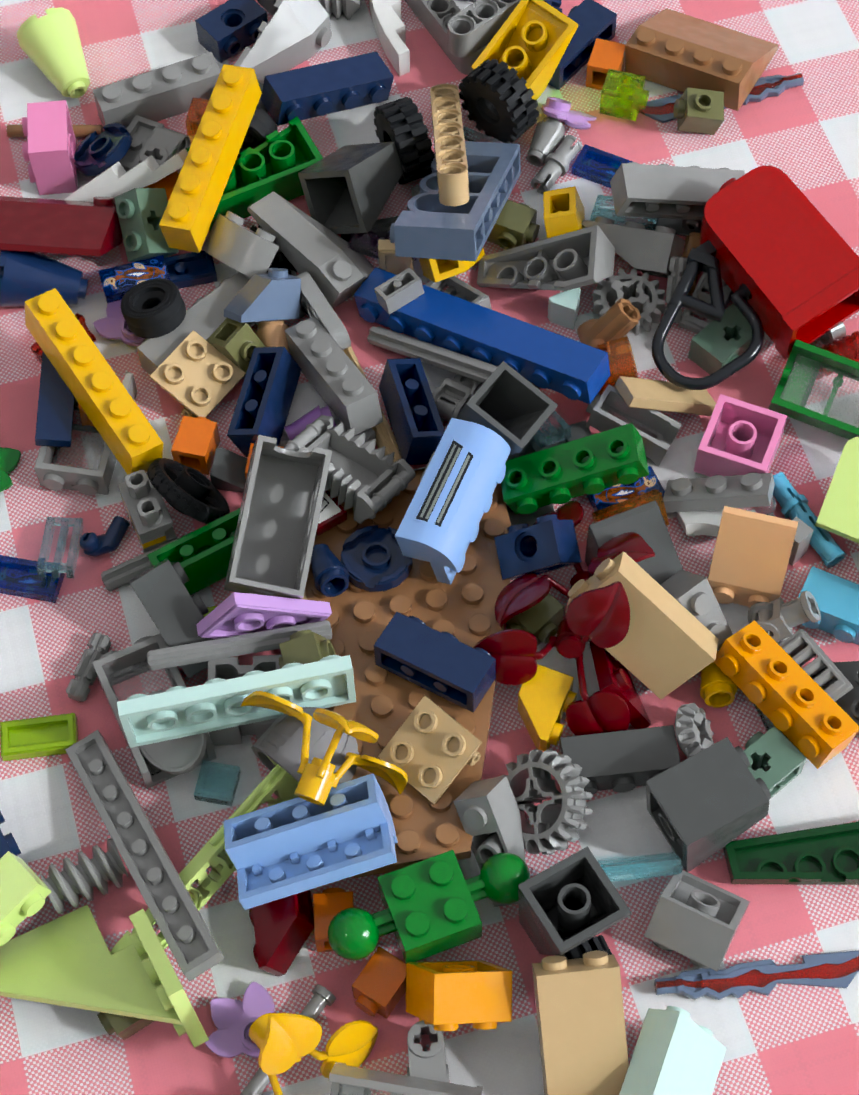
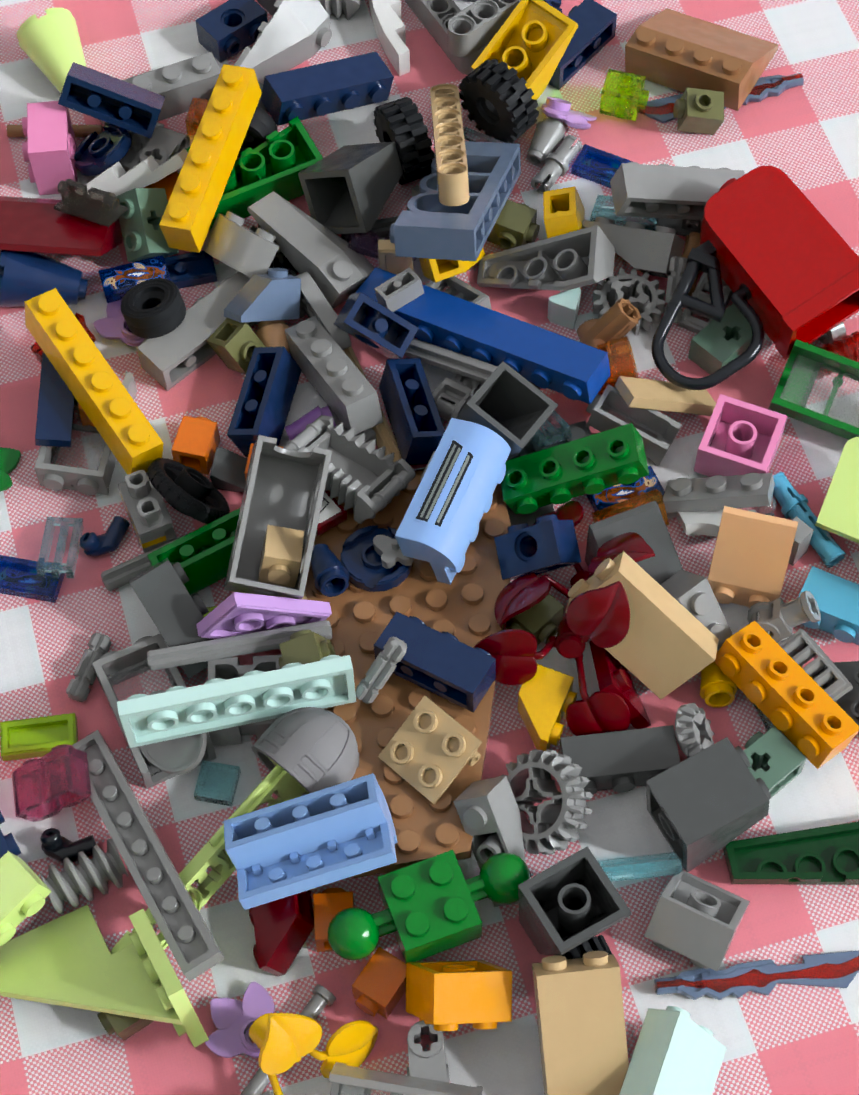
tan hinge [149,330,246,418] -> none
yellow plant [241,691,408,806] -> none
orange brick [586,38,626,93] -> none
none -> clear pink brick [12,744,92,822]
none -> black arm [40,828,96,863]
none -> clear smoke hinge [54,179,128,227]
none -> dark blue brick [58,62,165,139]
none -> tan brick [258,525,304,588]
none -> dark blue brick [334,292,419,359]
none -> light grey axle [356,637,407,704]
none -> light grey piece [373,535,413,569]

